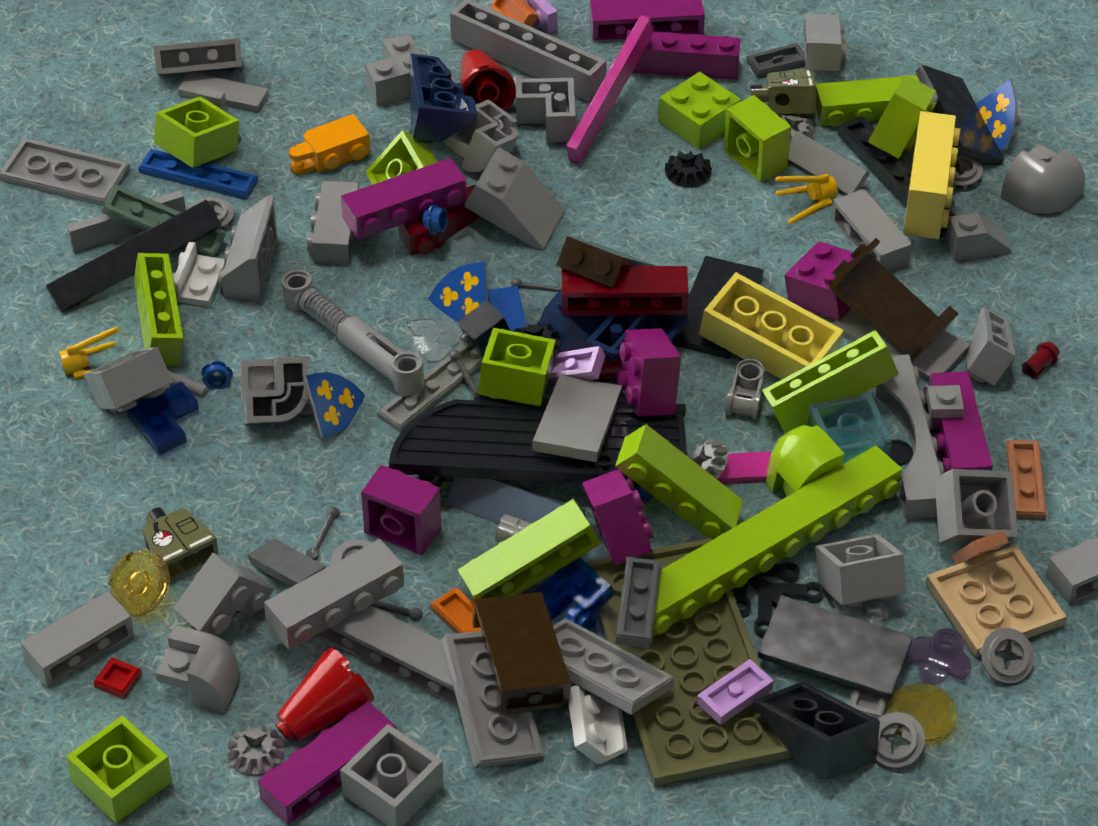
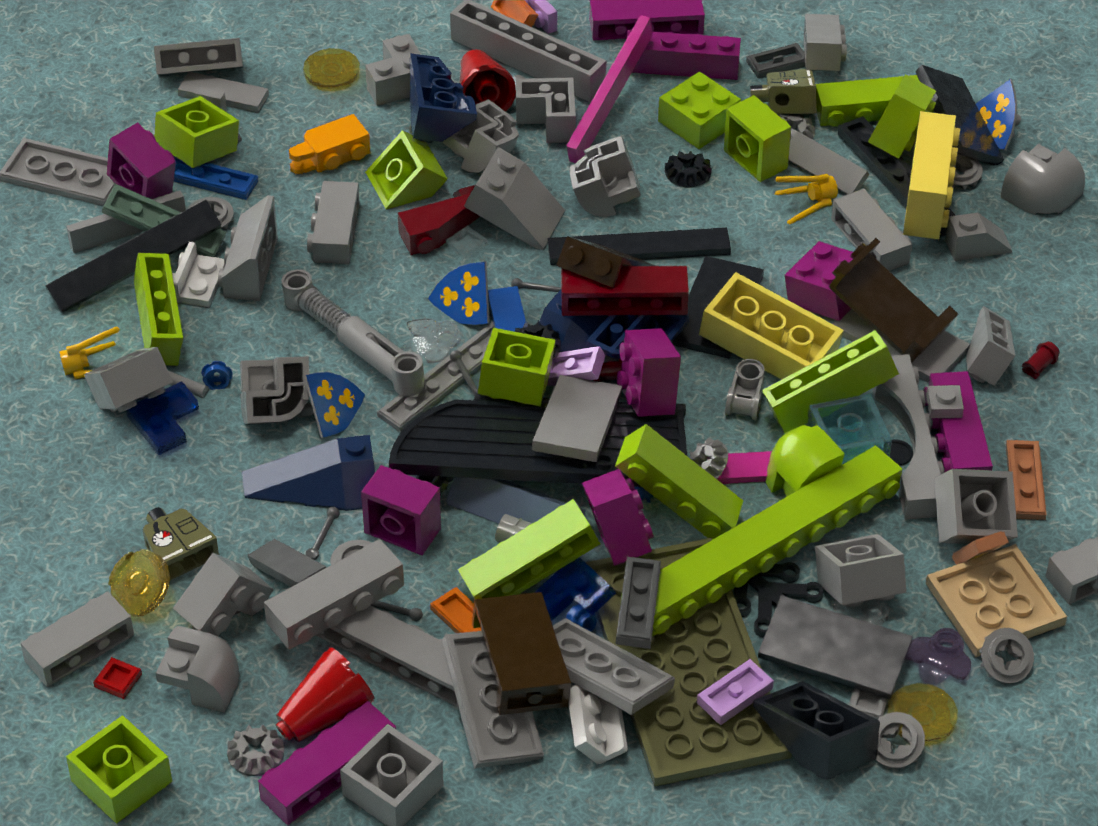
magenta brick [341,158,467,240] -> none
blue plate [423,205,448,235] -> none
black brick [457,300,510,357] -> none
none -> magenta brick [106,122,176,199]
none -> dark blue wedge [242,435,375,511]
none -> clear yellow tile [303,48,360,91]
none -> black tile [548,227,731,265]
none -> light grey brick [570,135,641,217]

